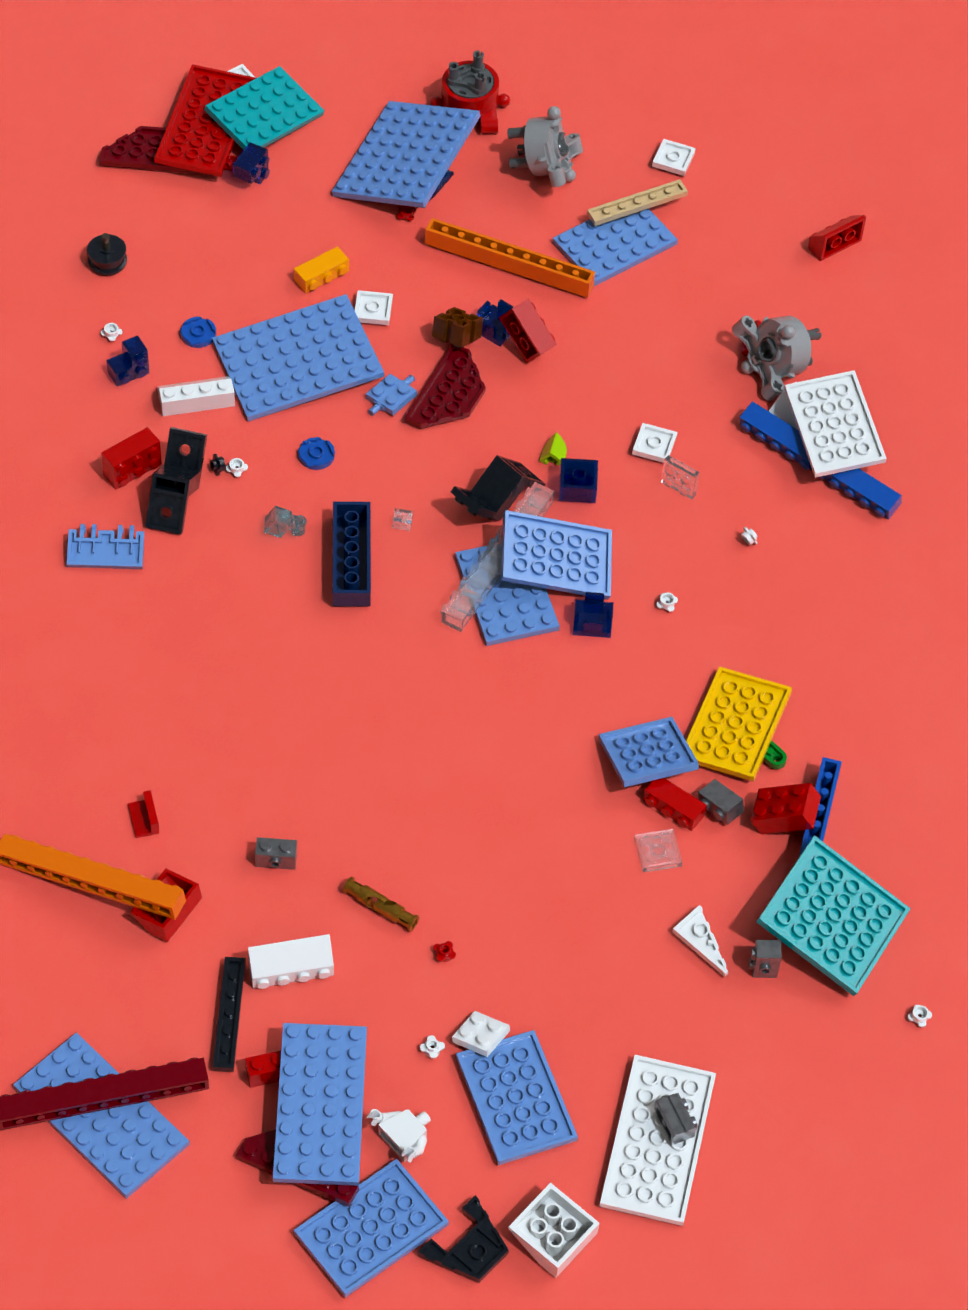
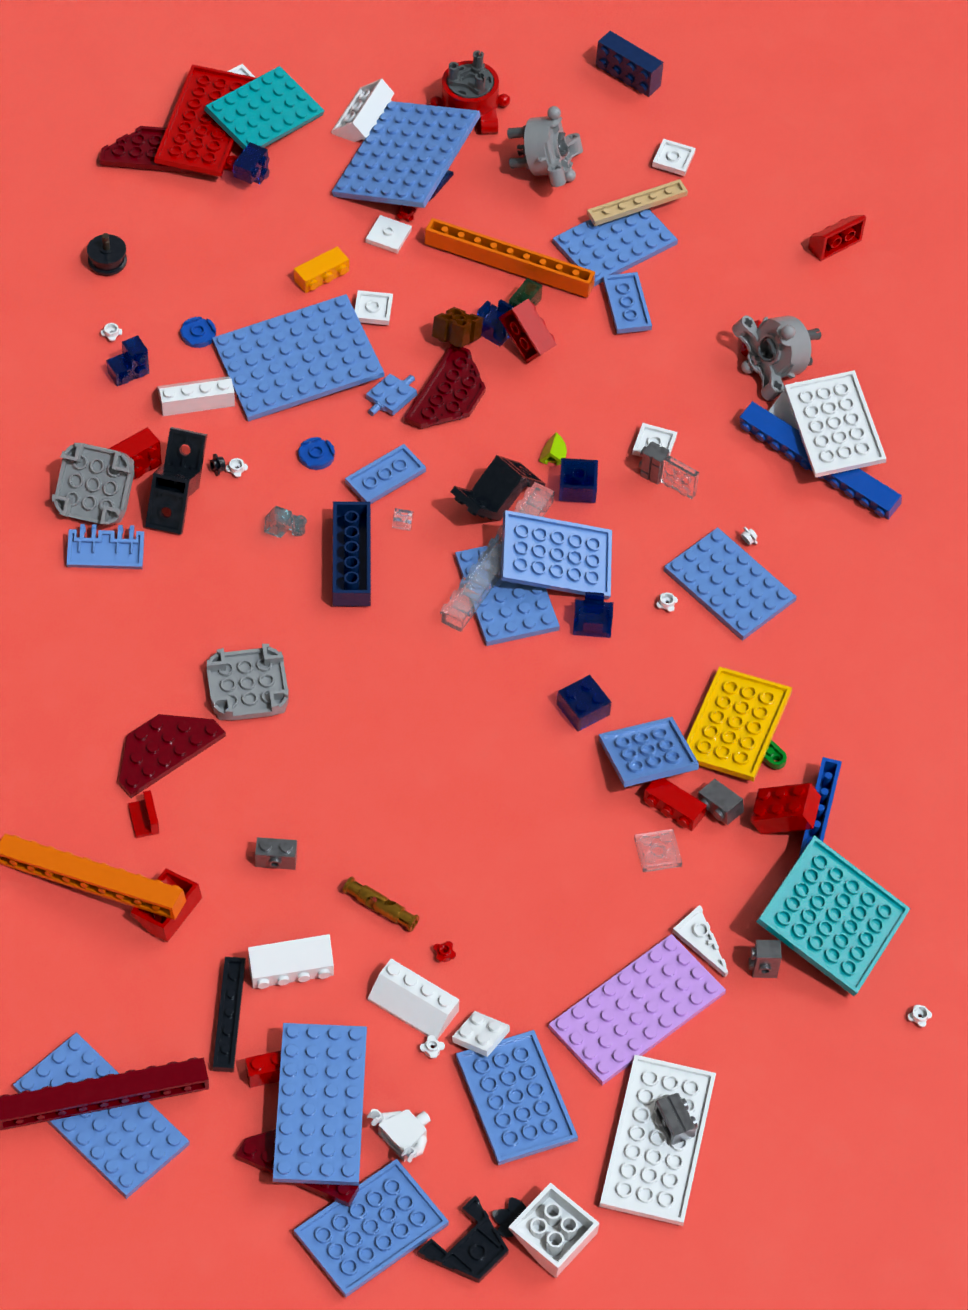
none -> light grey plate [52,443,134,525]
none -> dark red plate [119,714,226,798]
none -> light grey plate [207,644,289,720]
none -> white slope [331,78,394,142]
none -> medium blue plate [345,444,426,504]
none -> white plate [366,215,412,254]
none -> white slope [368,959,460,1040]
none -> black plate [492,1197,526,1238]
none -> brick [508,278,542,311]
none -> lavender plate [548,934,726,1086]
none -> clear blue brick [557,675,612,731]
none -> dark blue brick [596,31,664,97]
none -> medium blue plate [603,272,652,334]
none -> brick [639,441,670,484]
none -> medium blue plate [664,527,797,641]

